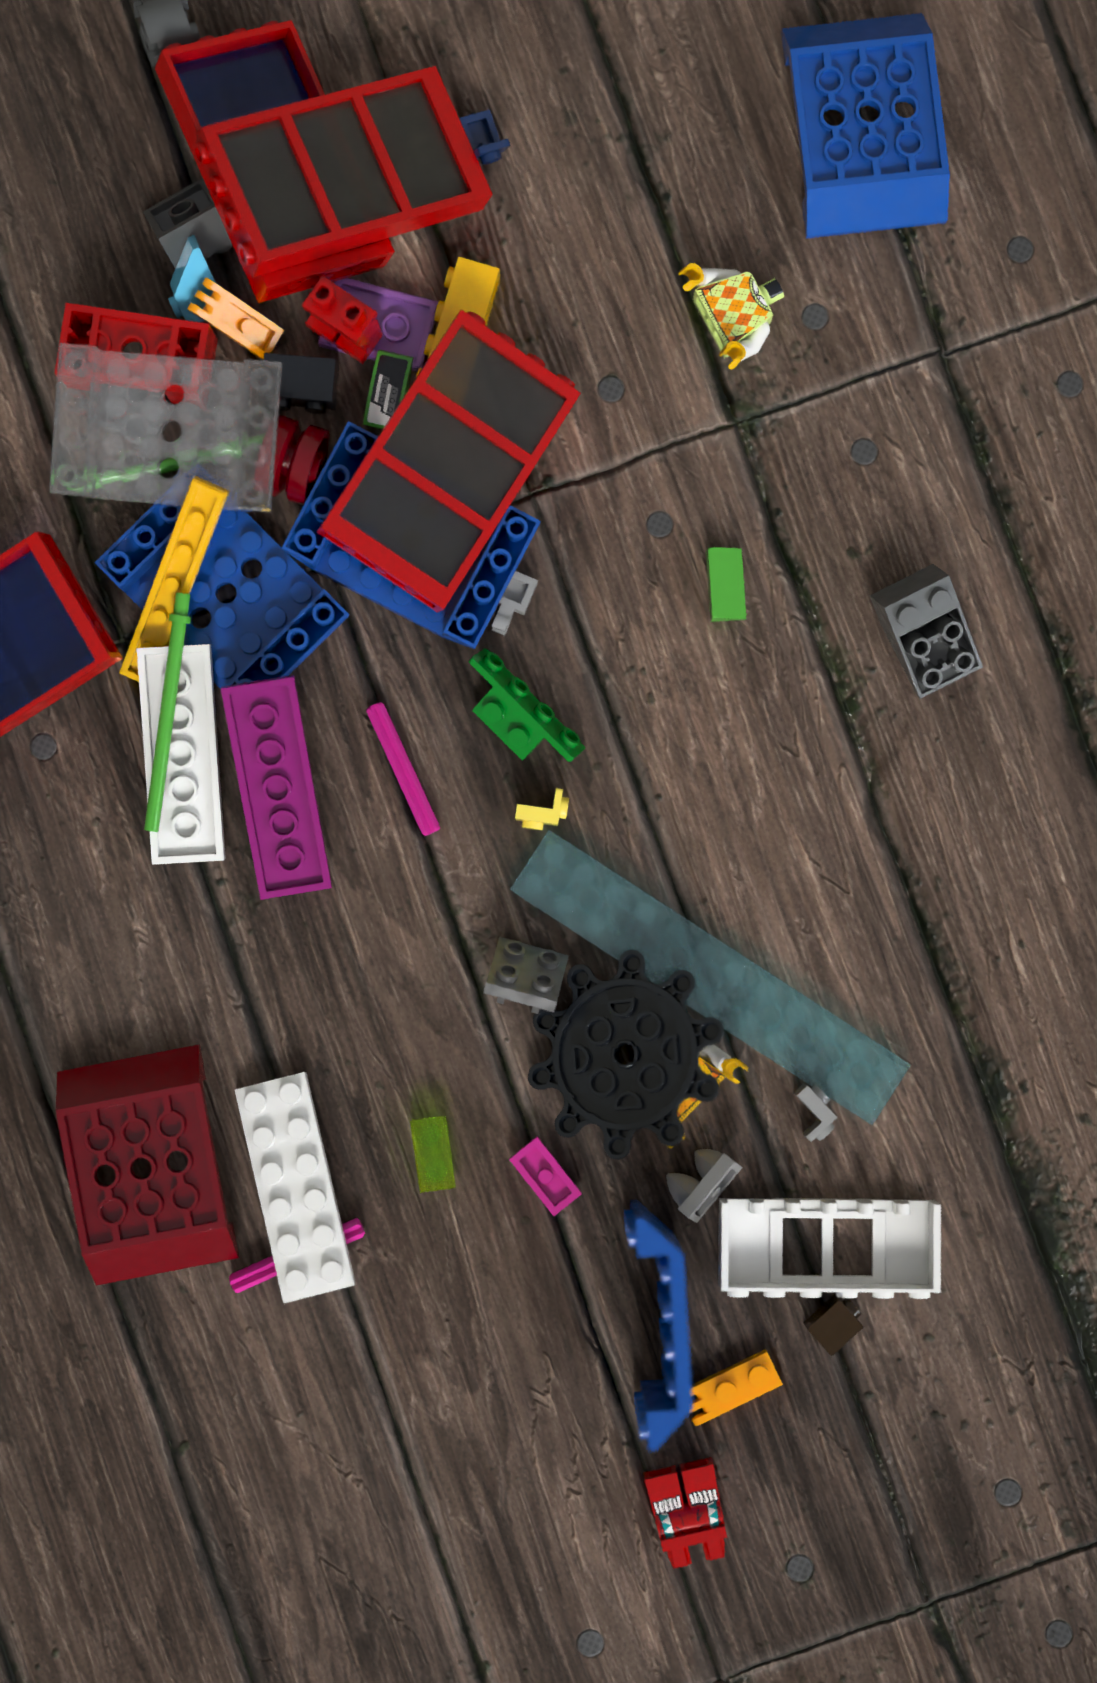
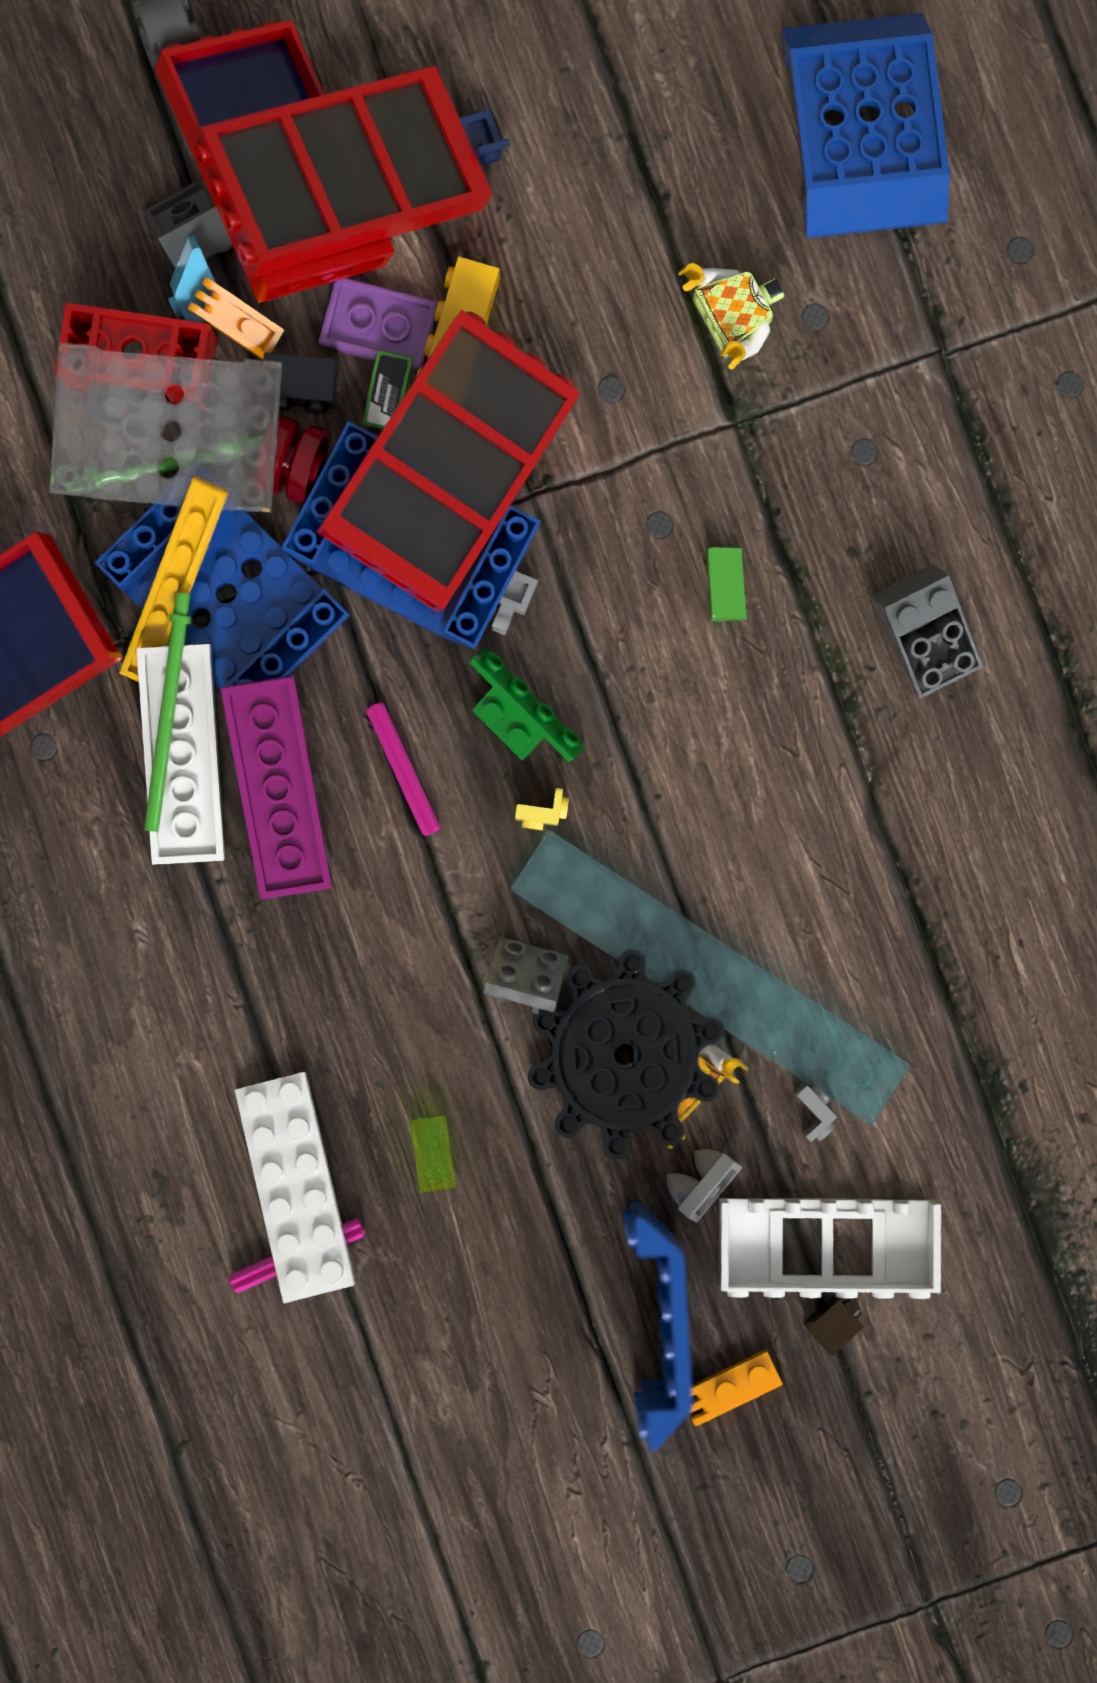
dark red slope [56,1044,239,1286] -> none
red hips [302,276,383,364] -> none
dark pink plate [509,1136,582,1216] -> none
red hips [643,1457,727,1568] -> none

